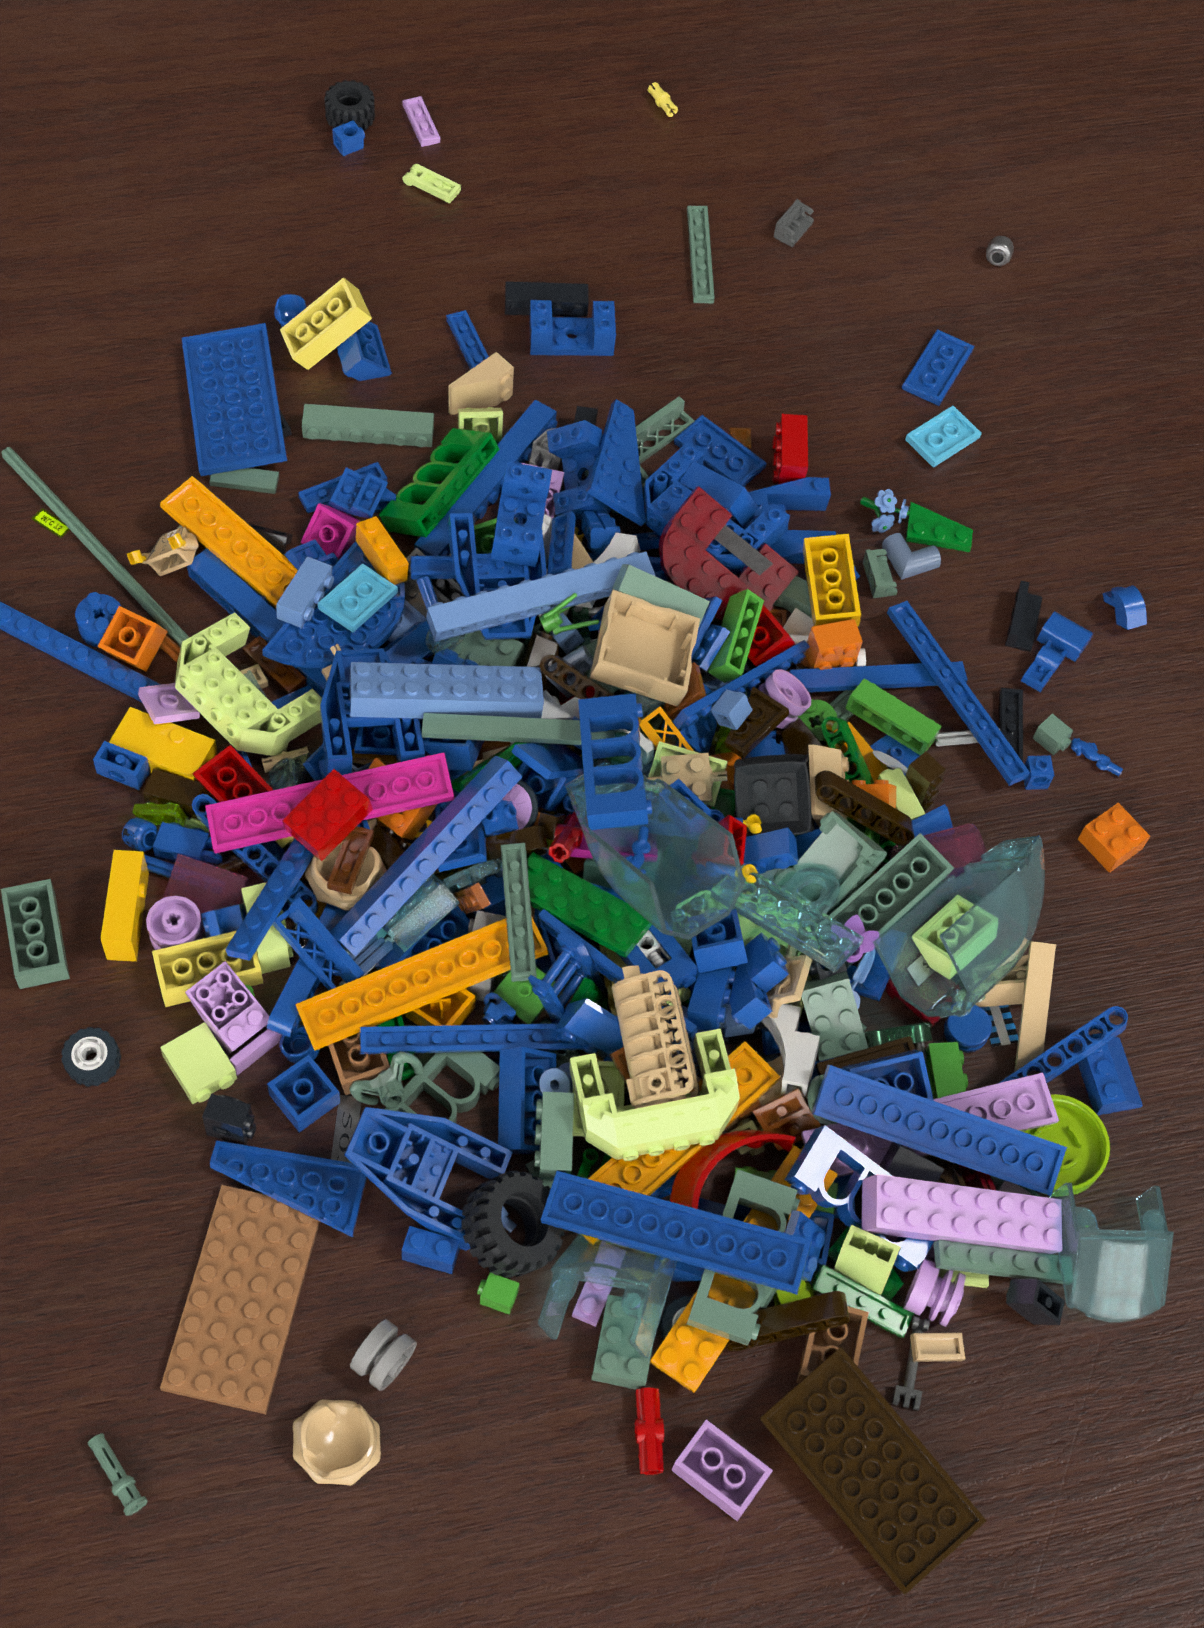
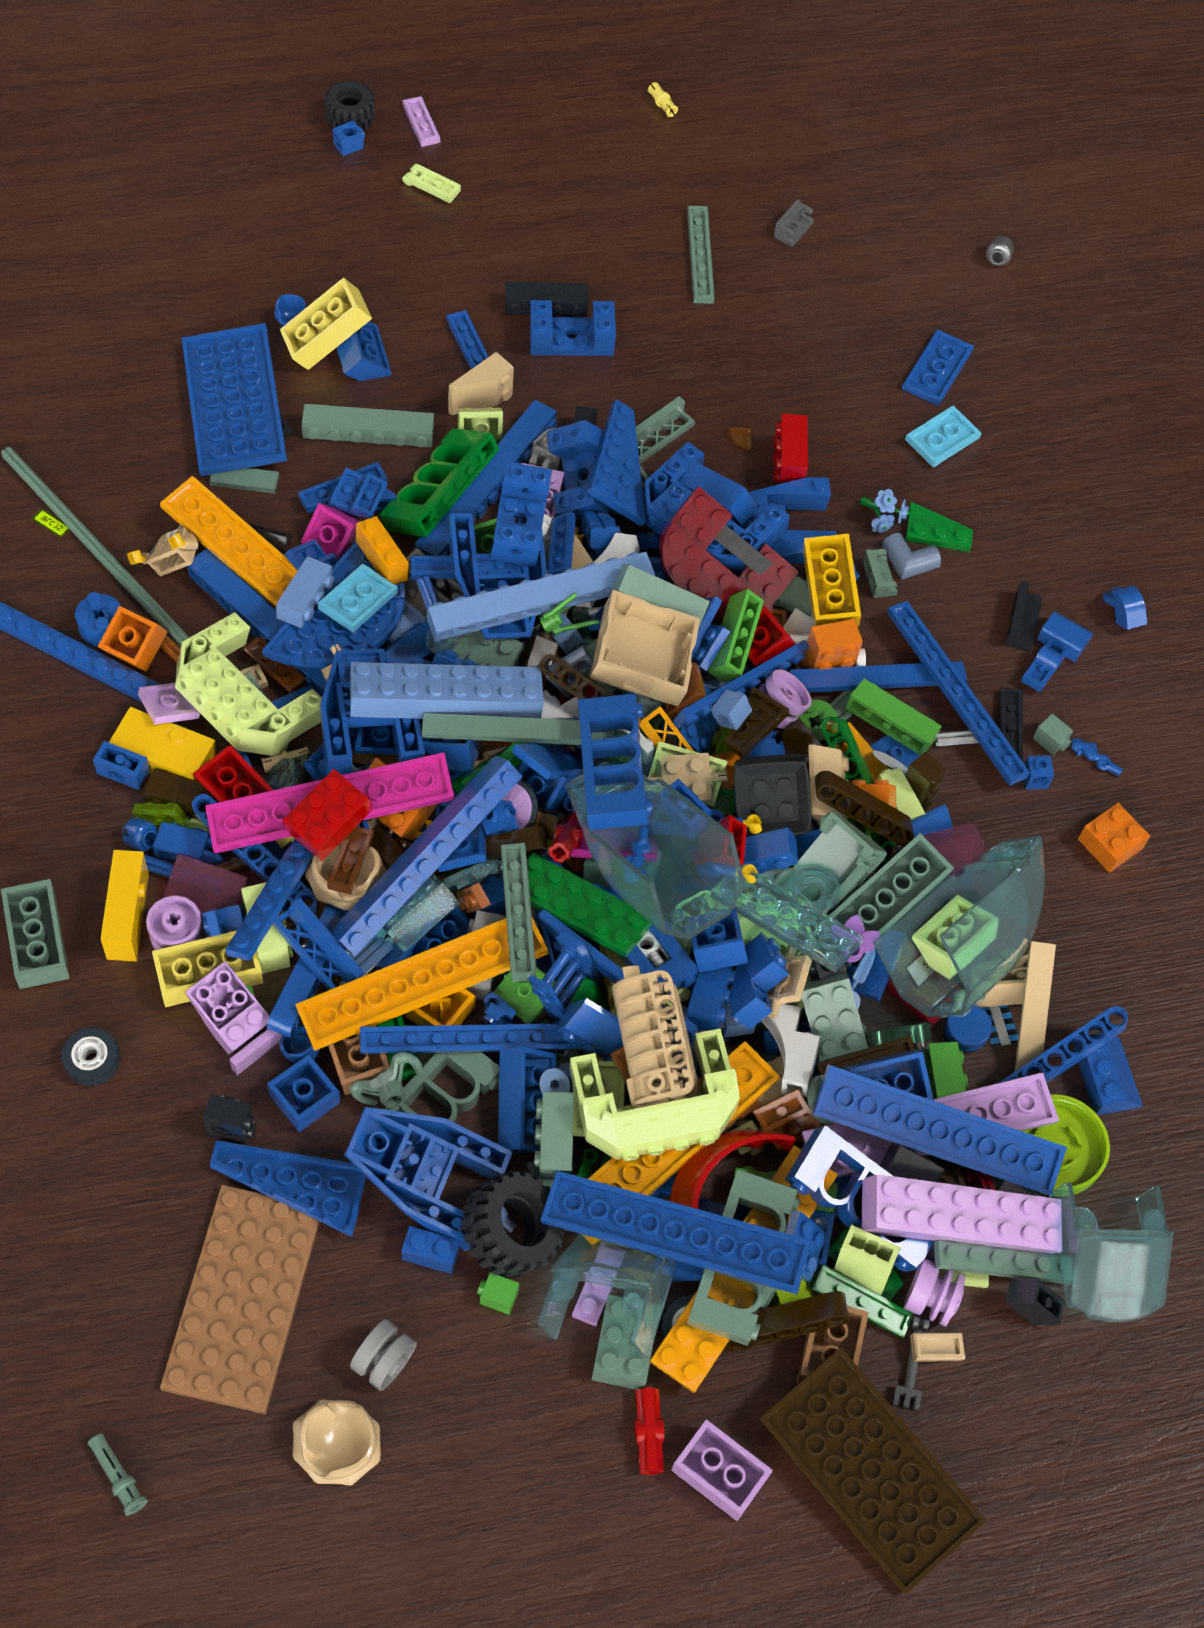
yellowish green brick [160,1022,237,1104] -> none
flat silver sticker [331,1095,361,1163] -> none
blue tile [674,415,767,487] -> none

